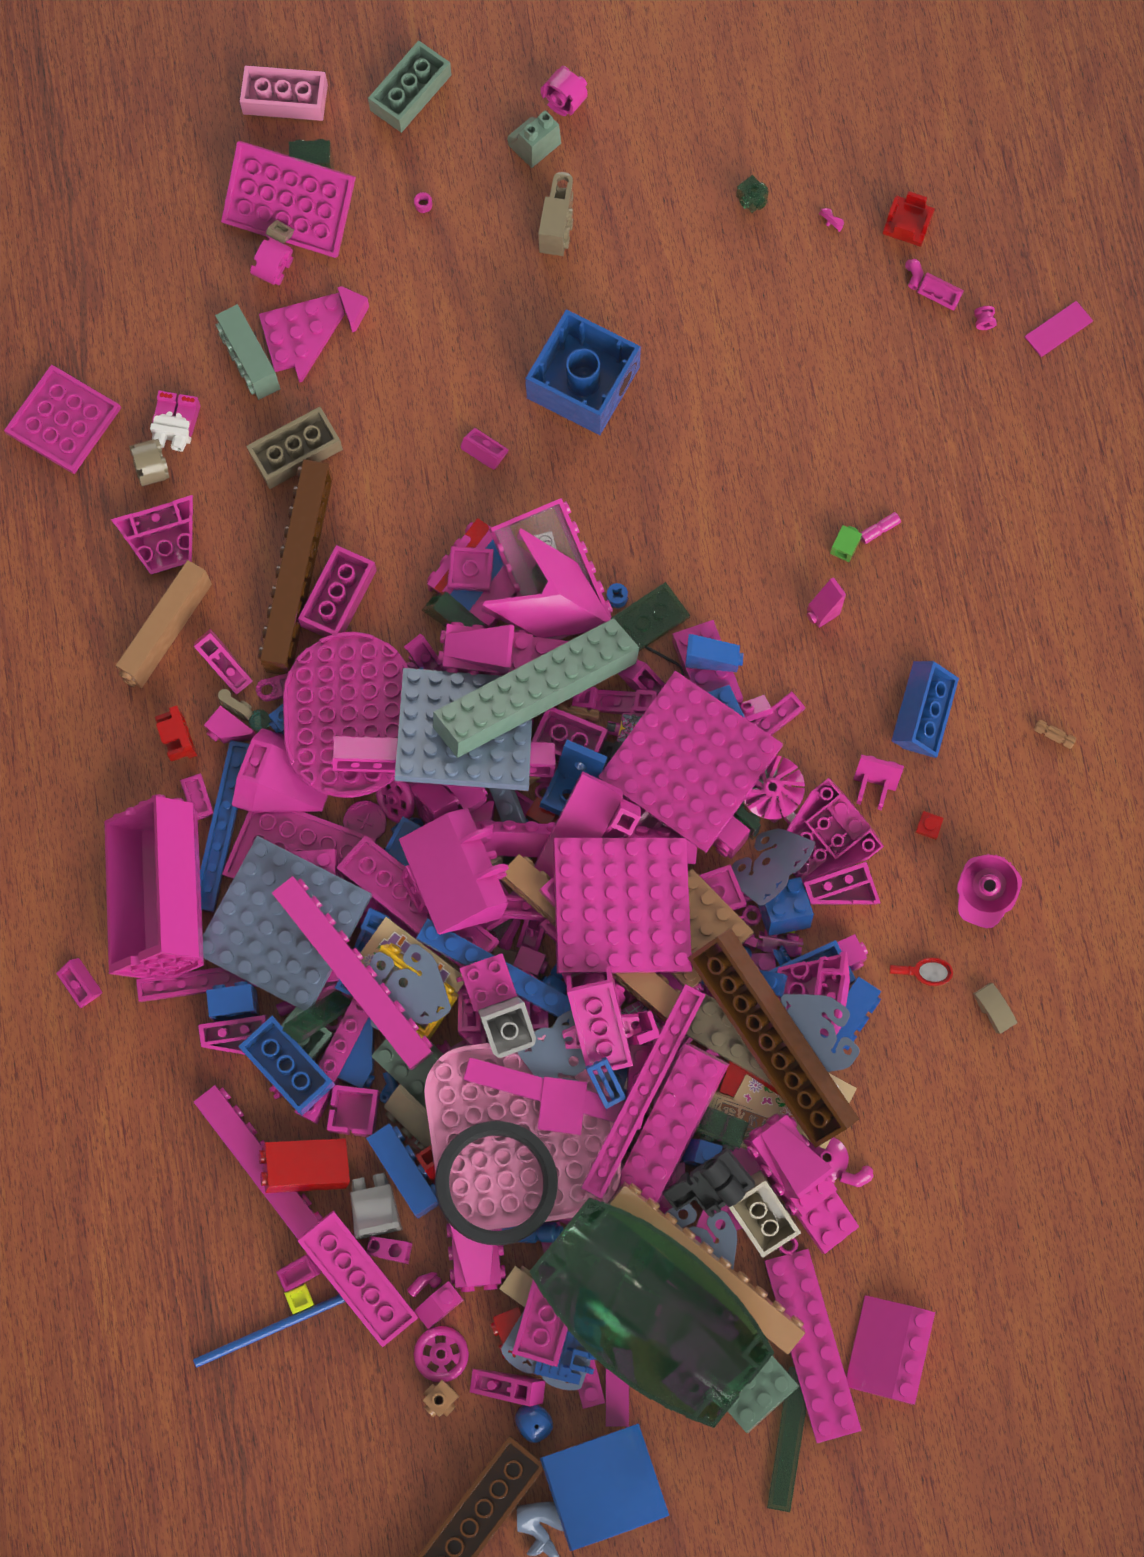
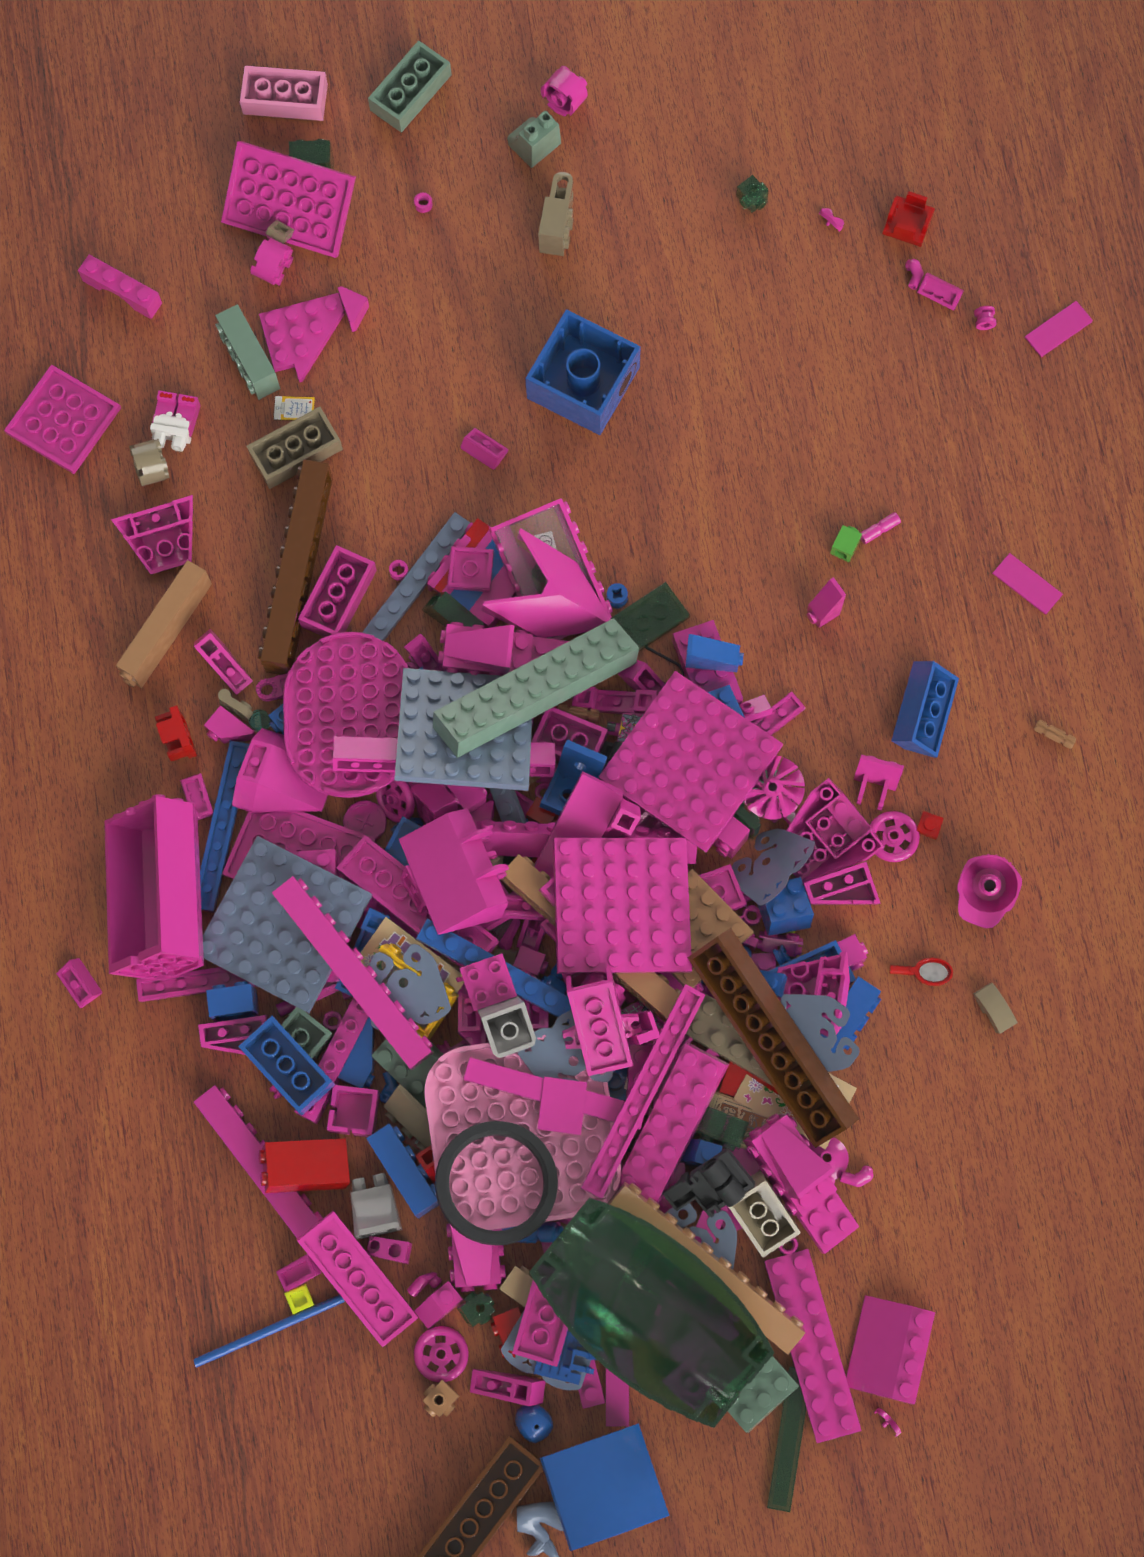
clear green plate [282,990,351,1043] -> none
blue tile [585,1057,626,1109] -> none
none -> dark pink arch [78,254,162,319]
none -> white sticker [274,396,315,420]
none -> sand blue plate [362,512,470,641]
none -> dark pink bush [389,560,409,581]
none -> clear green brick [457,1291,495,1327]
none -> dark pink plate [870,811,920,862]
none -> dark pink piece [874,1407,901,1437]
none -> dark pink piece [992,553,1063,615]

